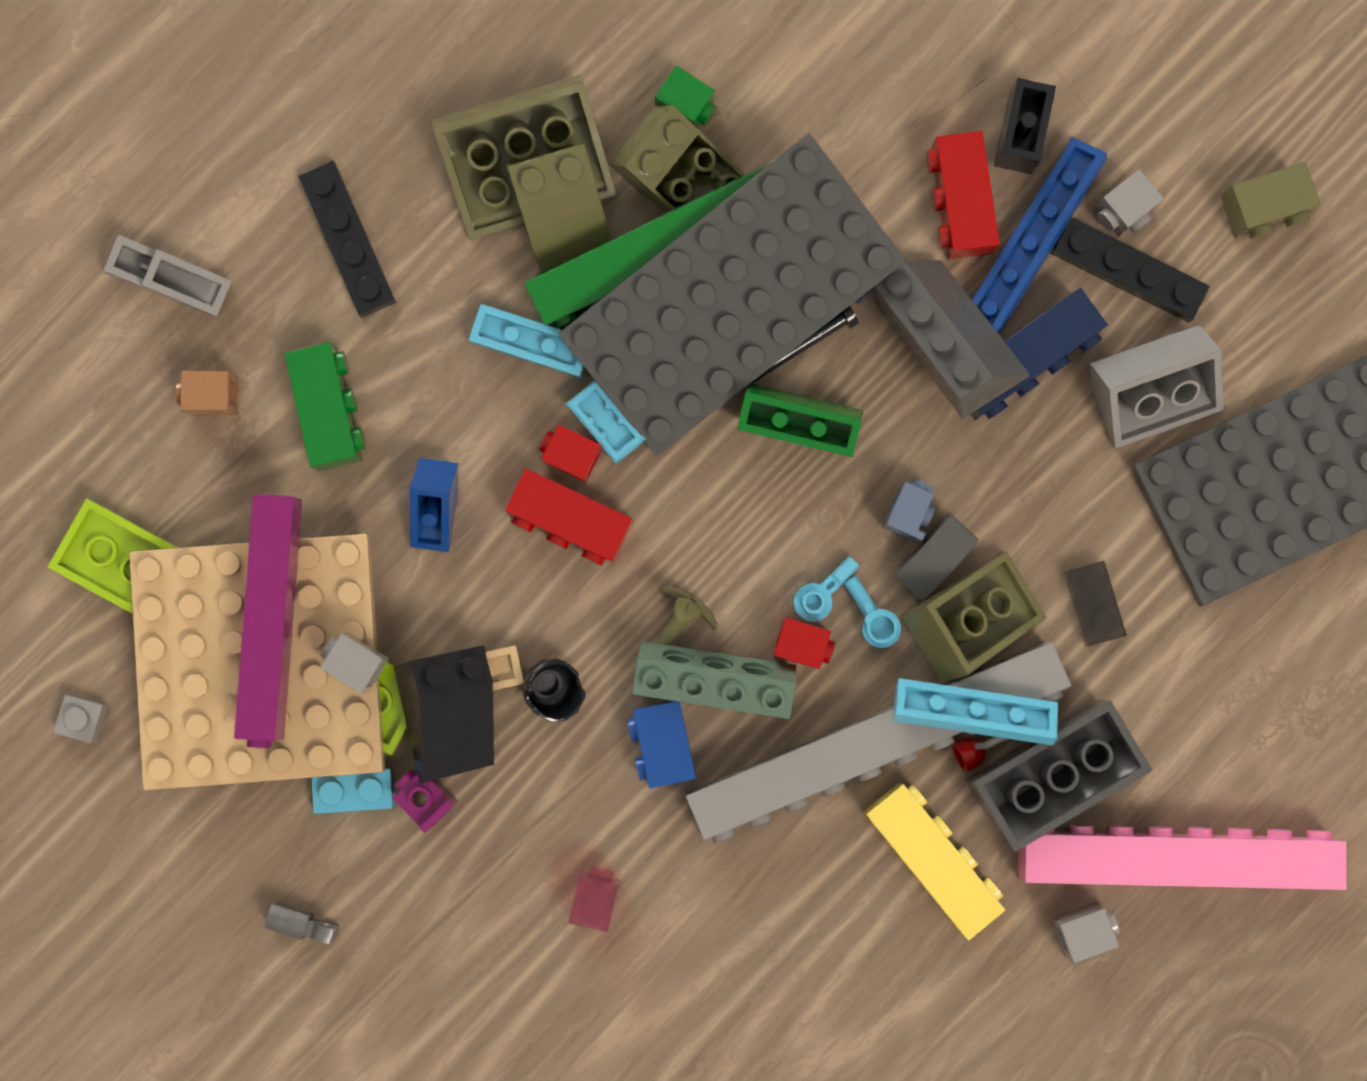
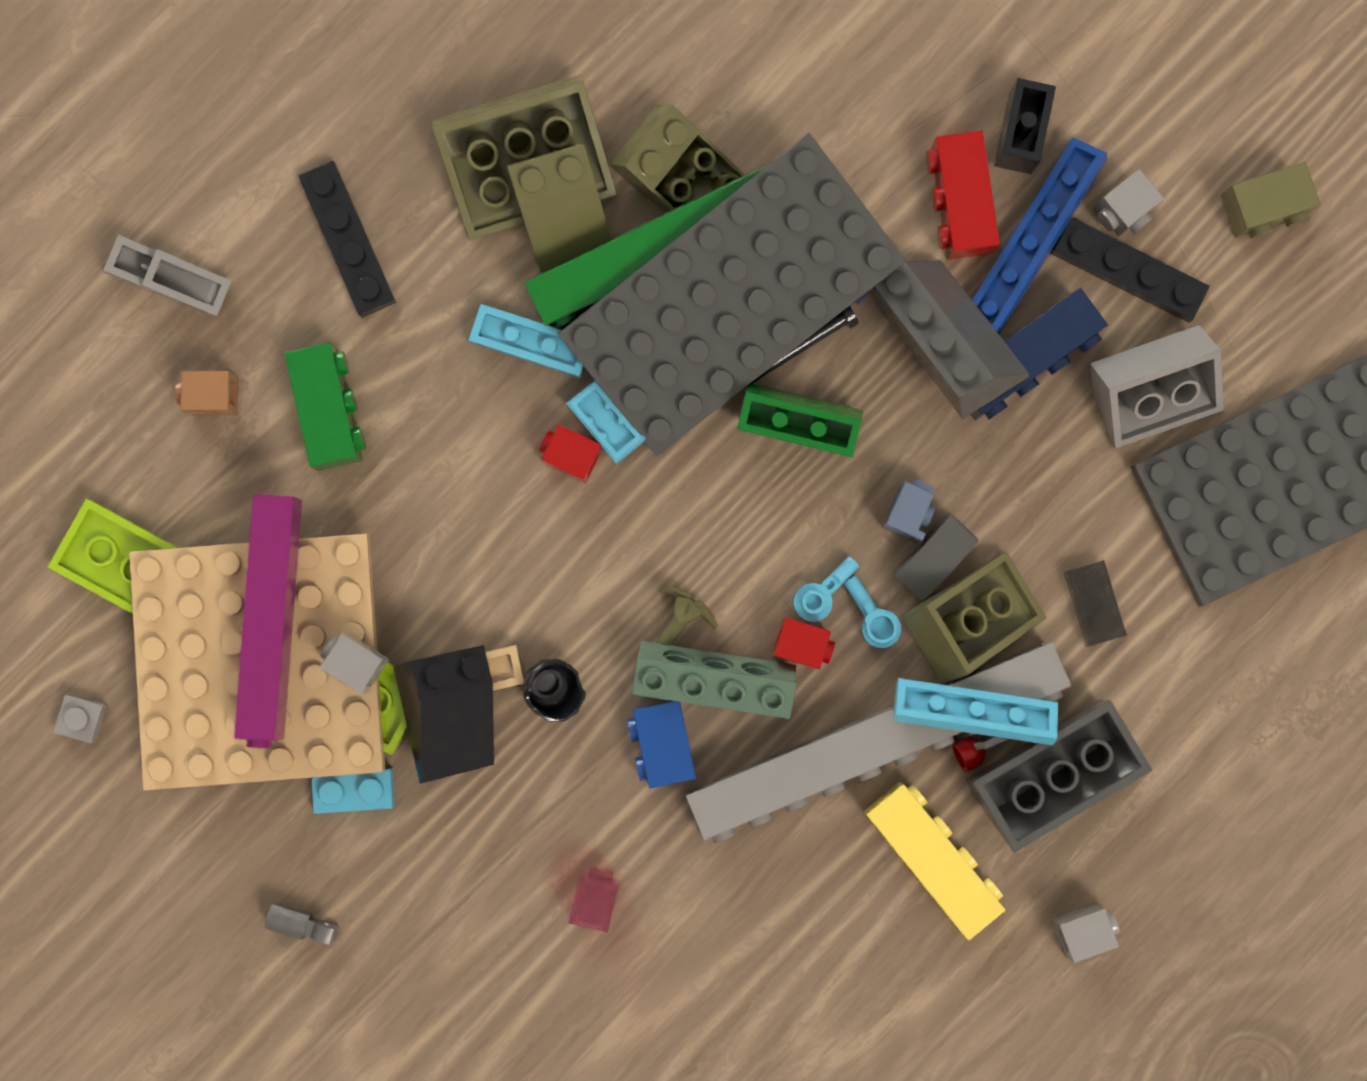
magenta brick [393,769,458,833] -> none
blue slope [410,458,458,552] -> none
red brick [505,468,633,566] -> none
green brick [655,65,717,128] -> none
bright pink brick [1018,824,1346,890] -> none

